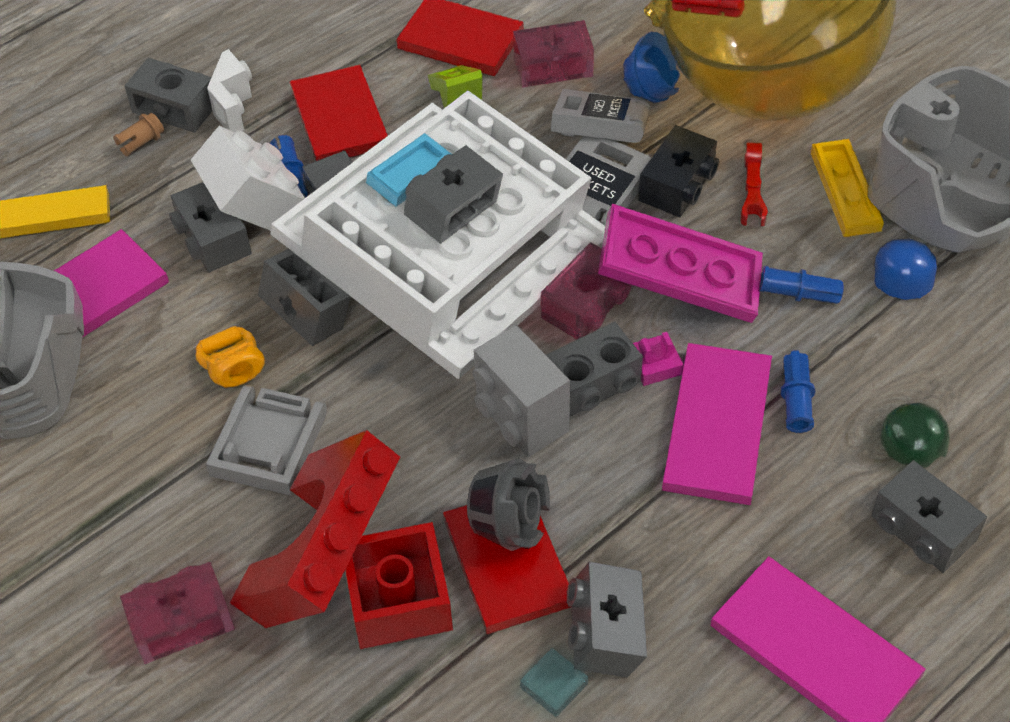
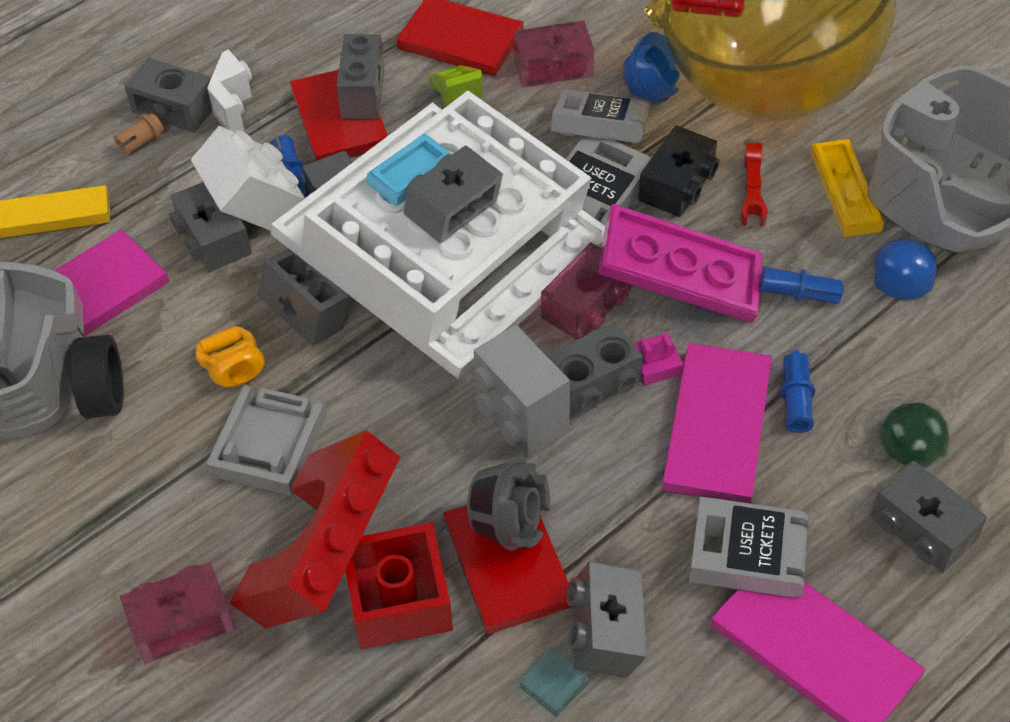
none -> black tyre [70,334,124,419]
none -> dark grey brick [336,34,385,120]
none -> light grey container [689,496,809,598]

